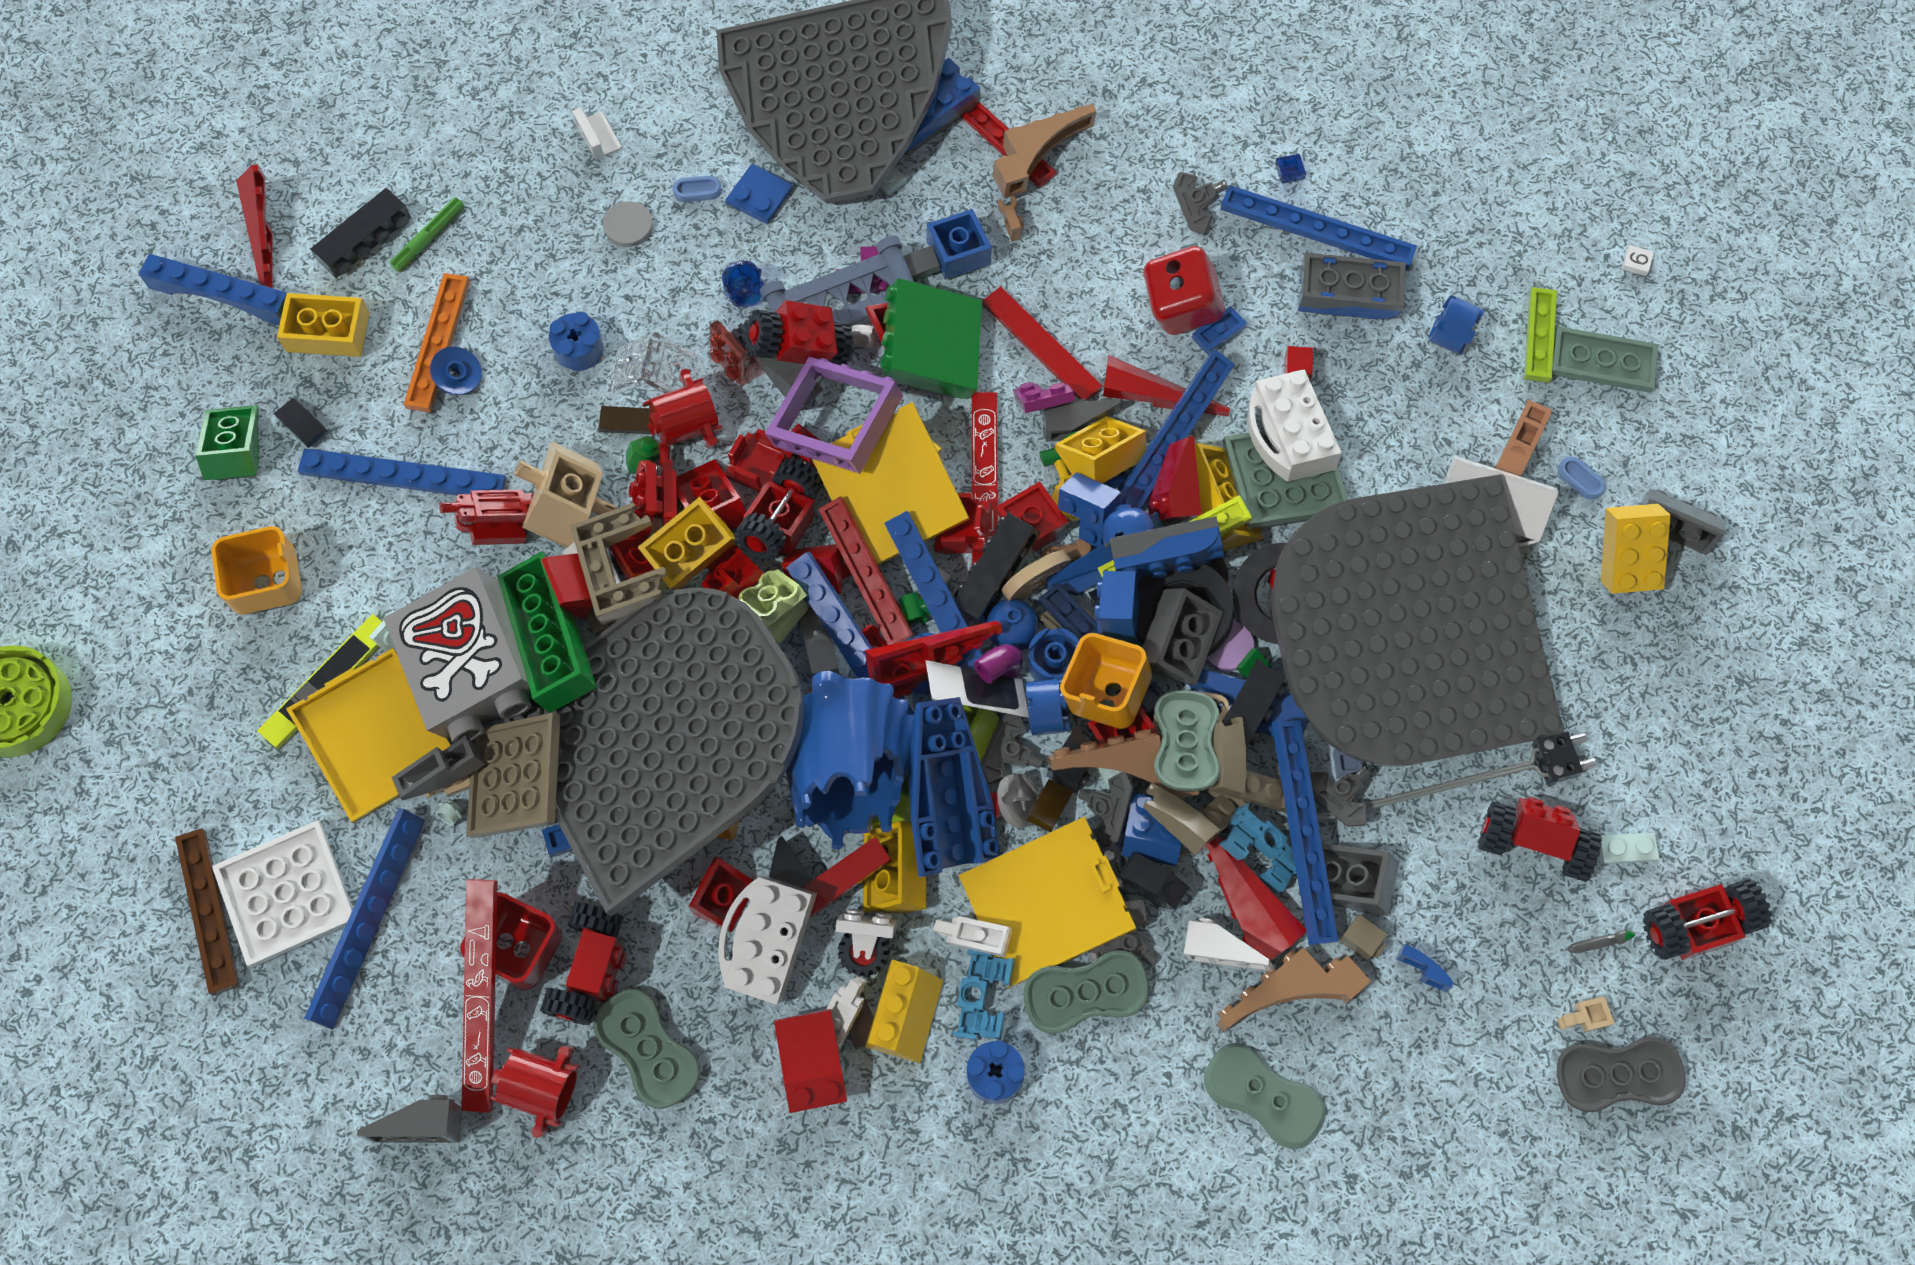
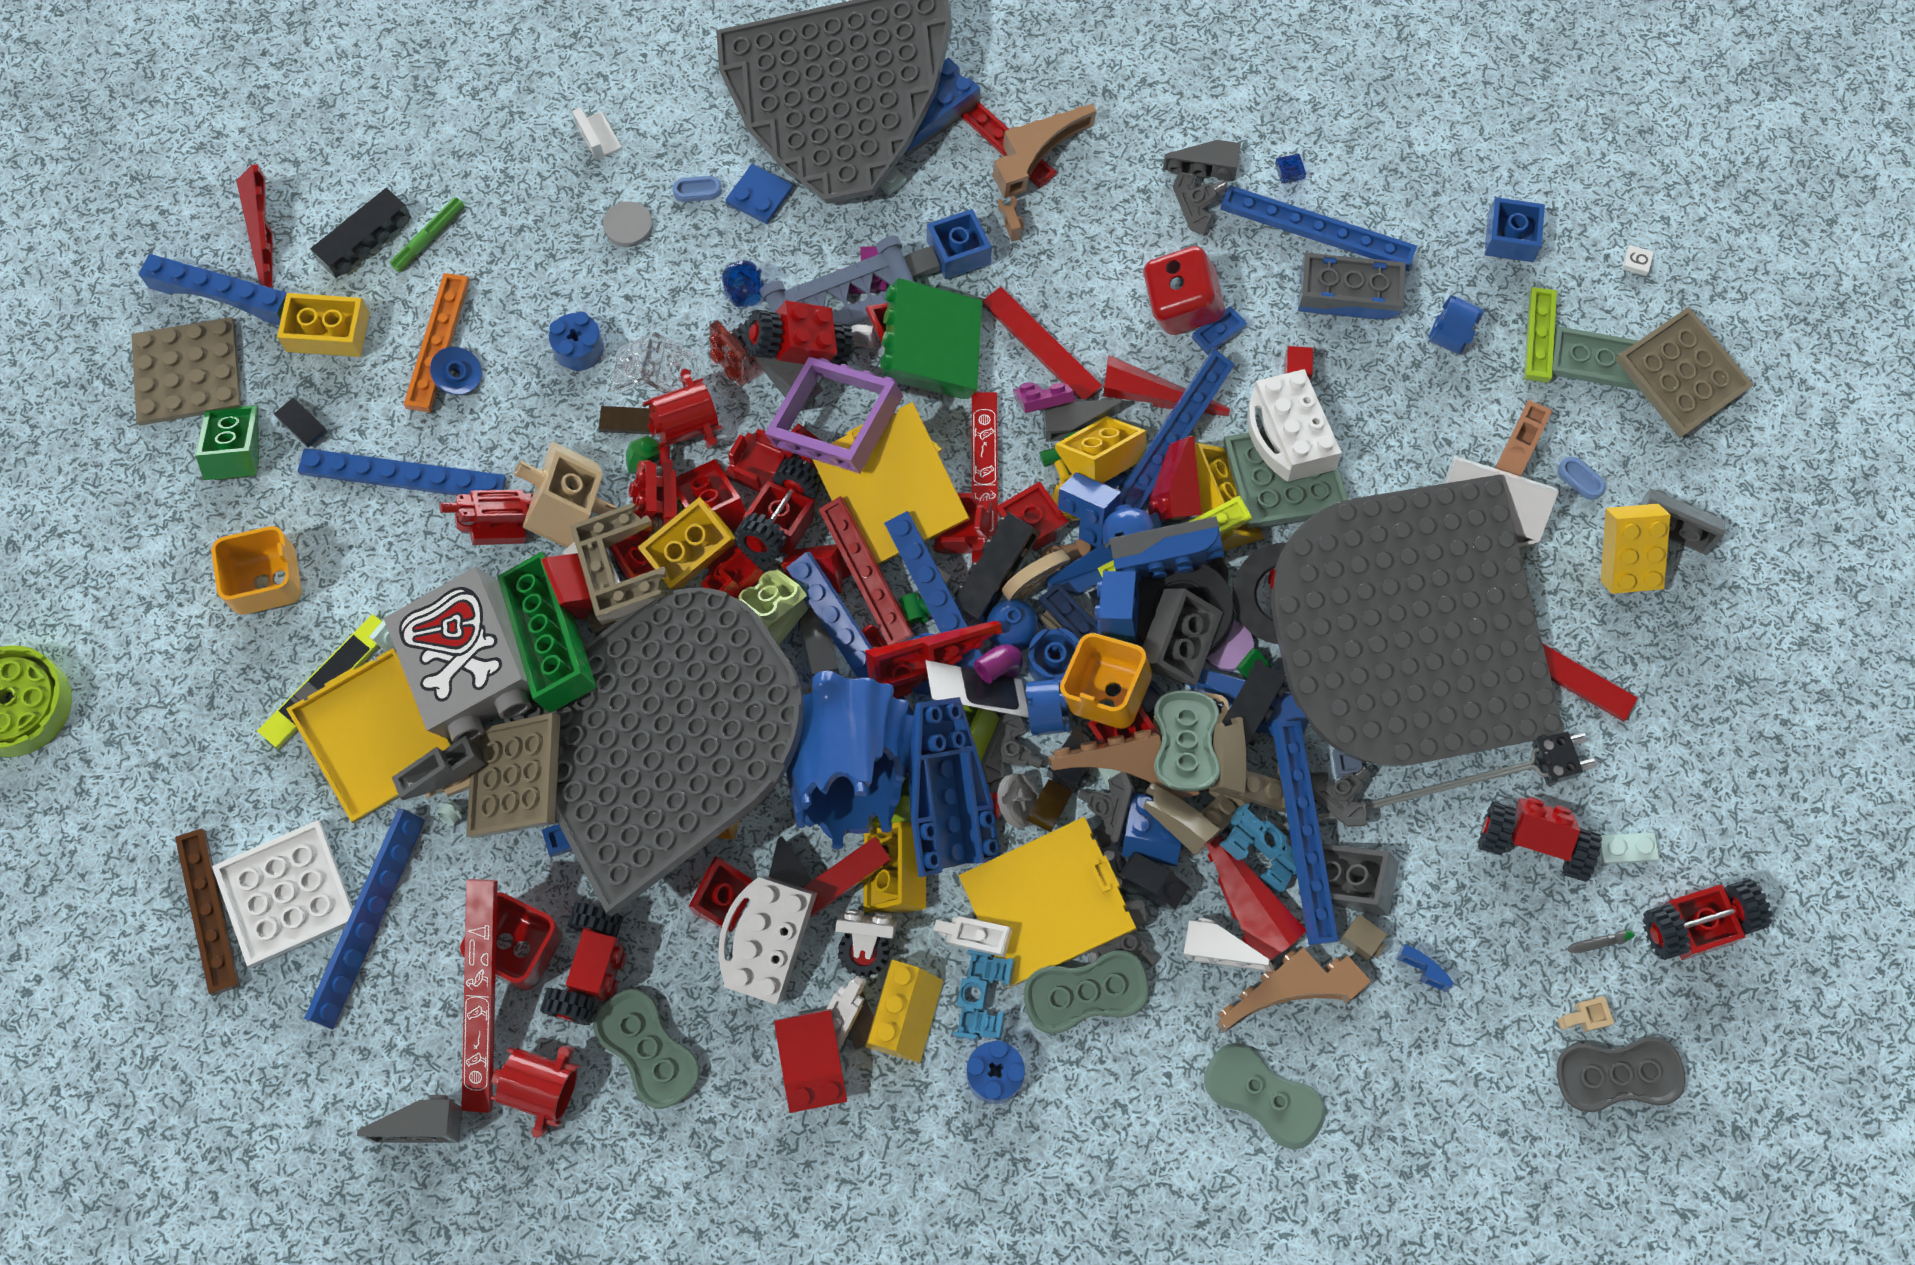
none -> dark tan plate [131,317,241,426]
none -> dark grey slope [1162,140,1241,181]
none -> blue brick [1484,197,1545,263]
none -> red tile [1542,643,1638,722]
none -> dark tan plate [1615,307,1753,438]

